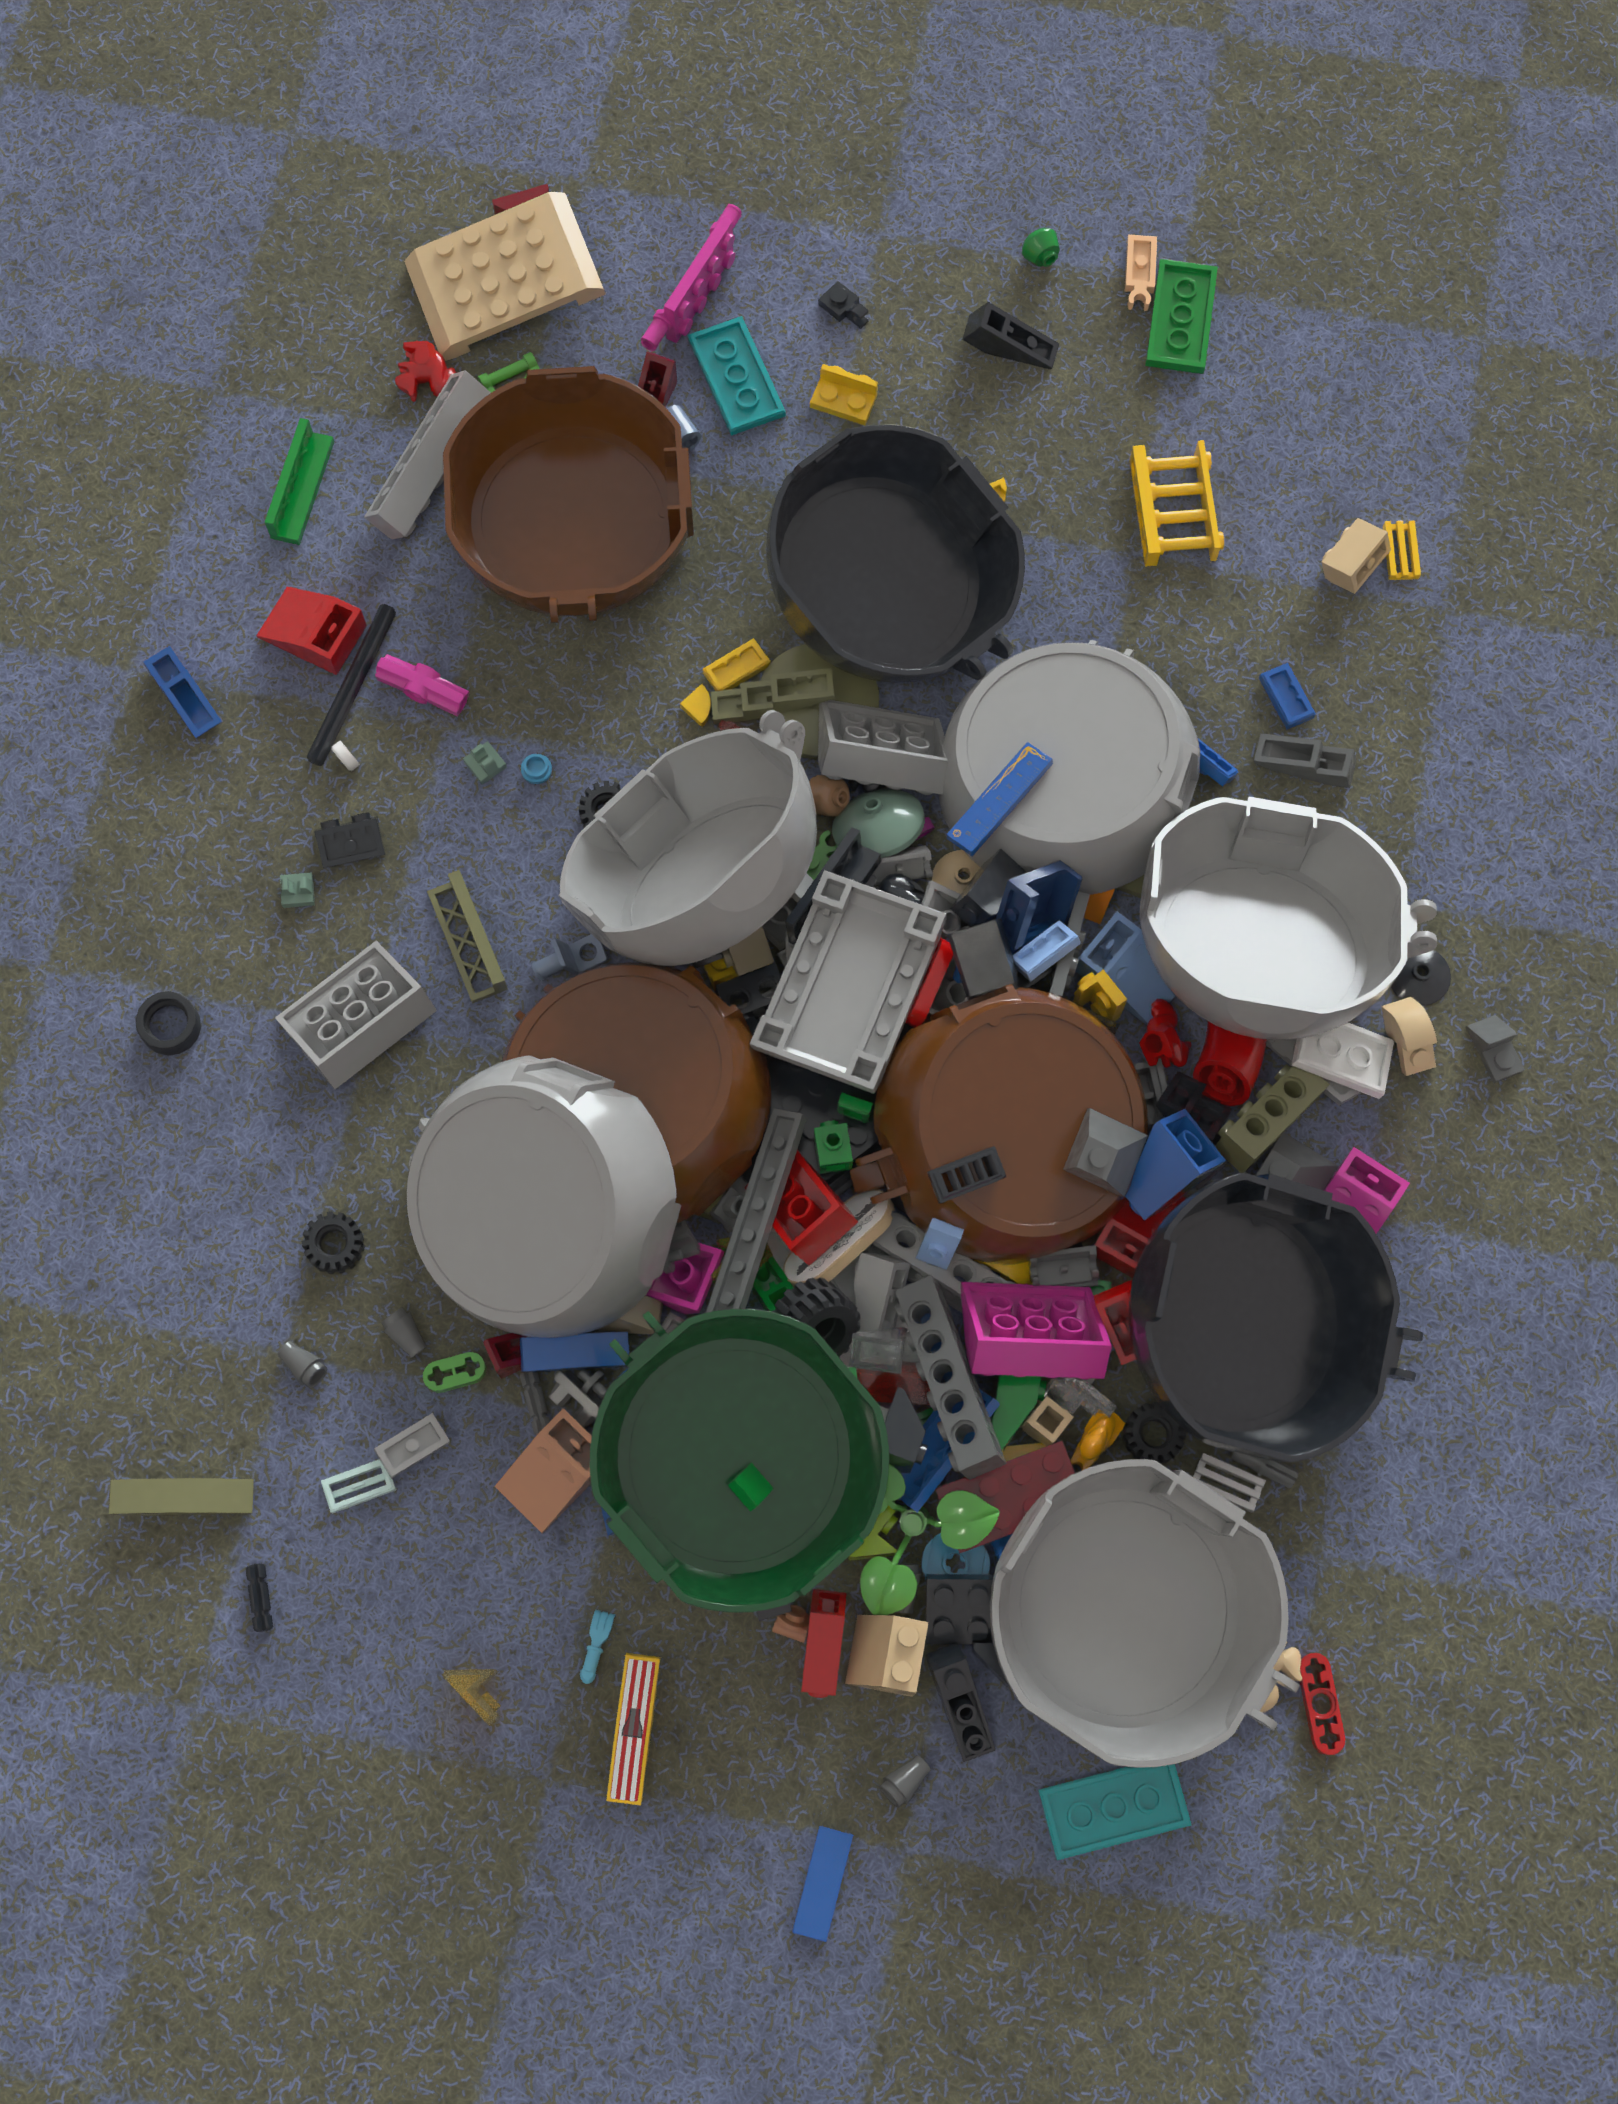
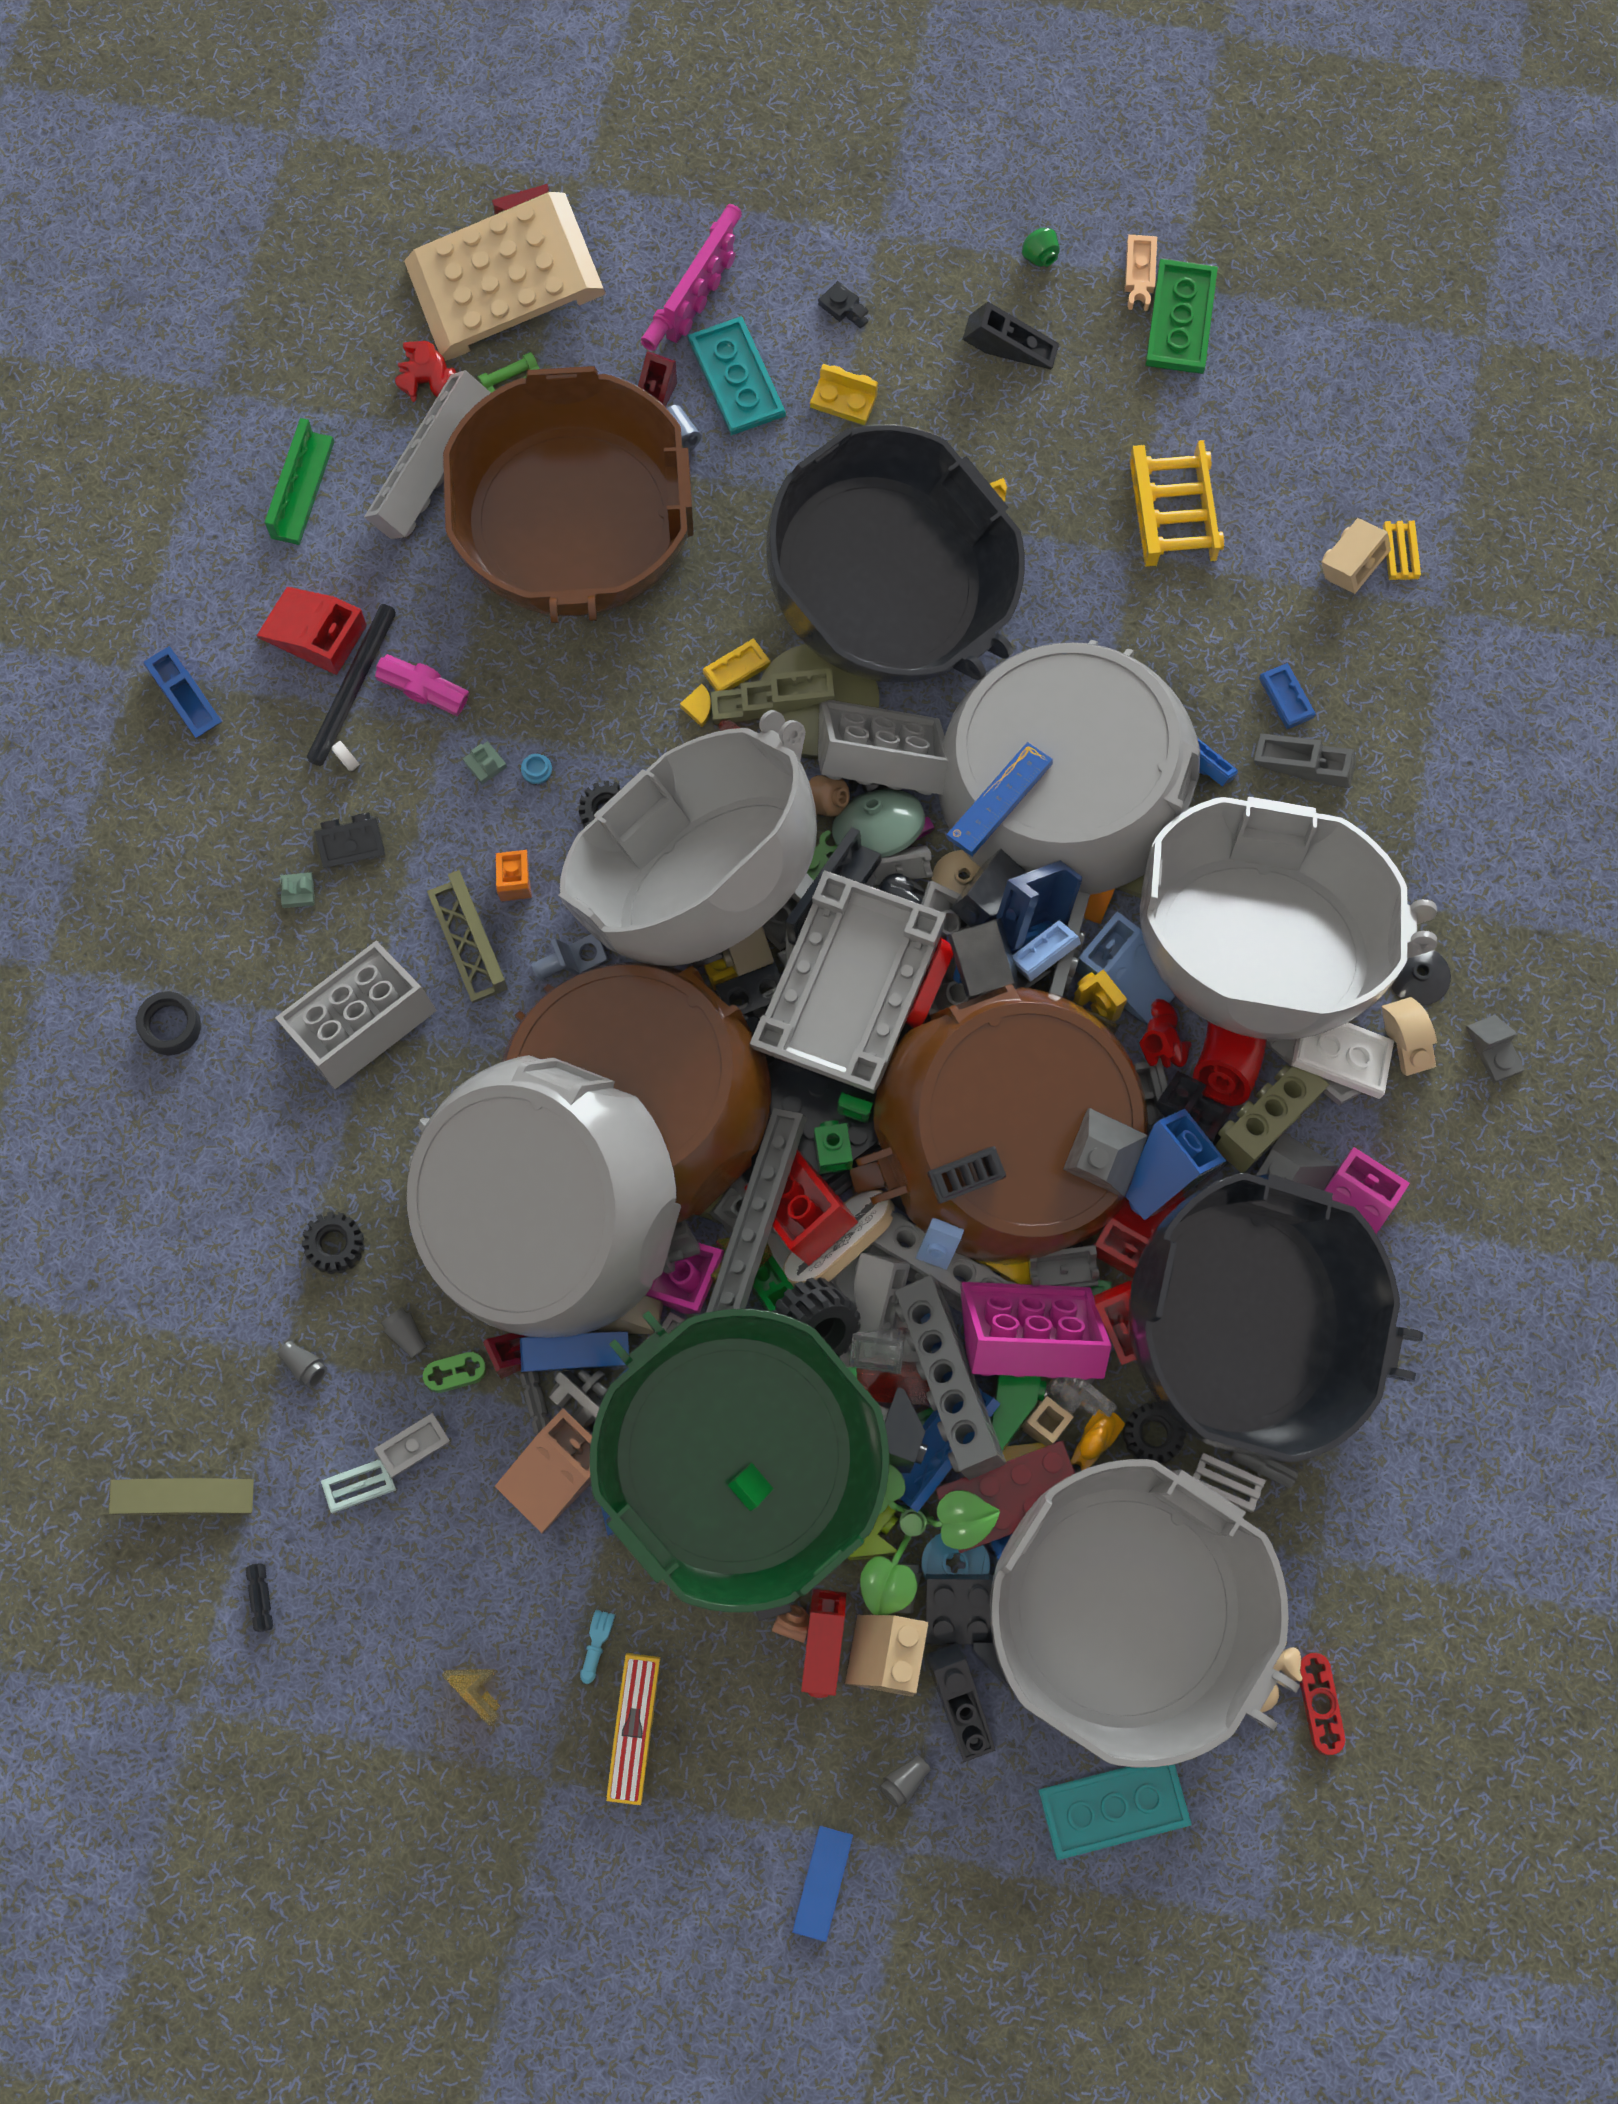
none -> orange slope [496,850,532,901]

